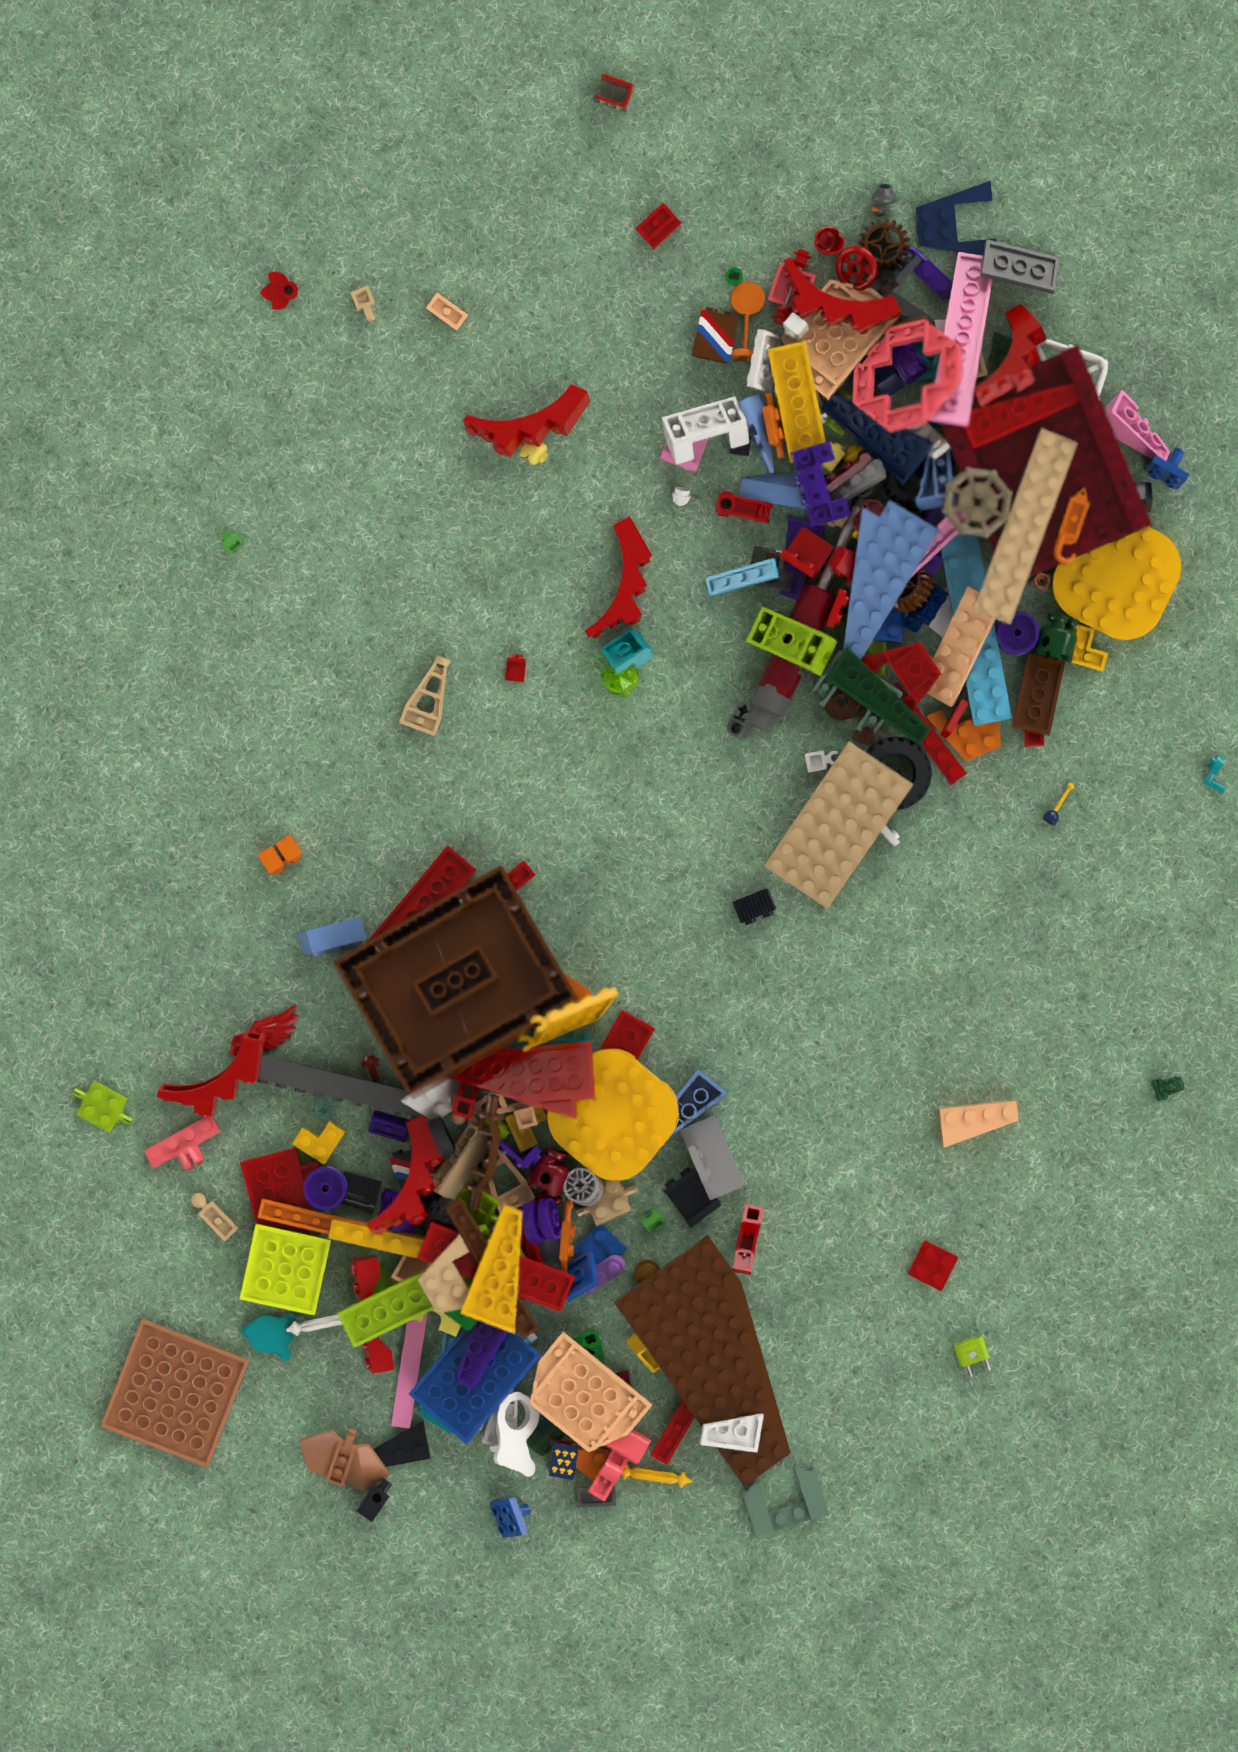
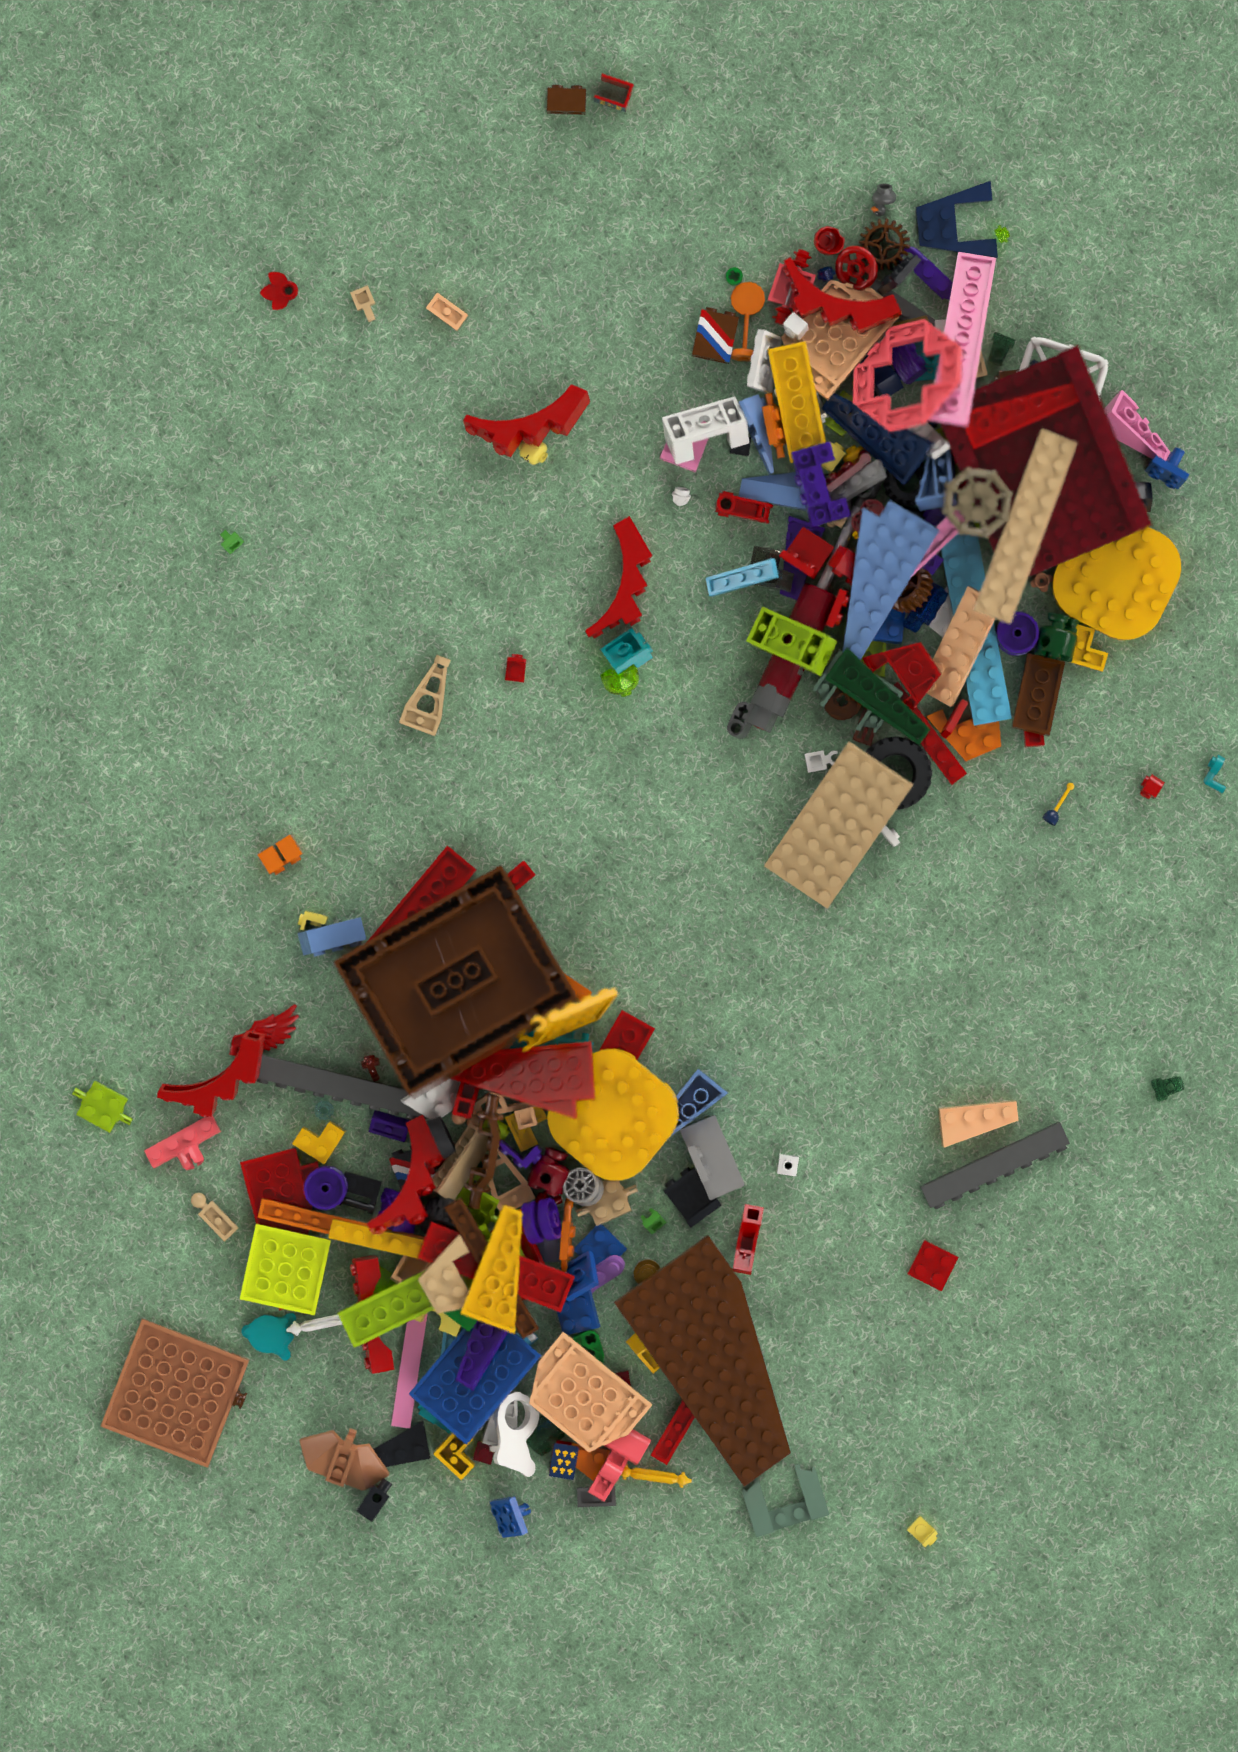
red plate [635,203,682,250] -> none
white wing [700,1413,764,1452] -> none
black brick [732,888,776,925] -> none
lime piece [953,1335,991,1378] -> none
red arch [973,304,1047,407] -> none
plate [980,239,1060,294] -> none
orange plate [1053,488,1090,564] -> none
none -> reddish brown bush [232,1390,247,1409]
none -> light yellow bracket [298,911,328,931]
none -> yellow brick [433,1432,475,1480]
none -> dark red plate [473,1440,495,1465]
none -> reddish brown brick [547,85,586,115]
none -> blue plate [557,1290,601,1335]
none -> white plate [777,1154,799,1176]
none -> clear blue plate [817,266,836,282]
none -> light yellow bracket [907,1516,938,1547]
none -> dark grey brick [920,1122,1070,1209]
none -> clear neon green plate [994,225,1011,243]
none -> red plate [1140,774,1165,799]

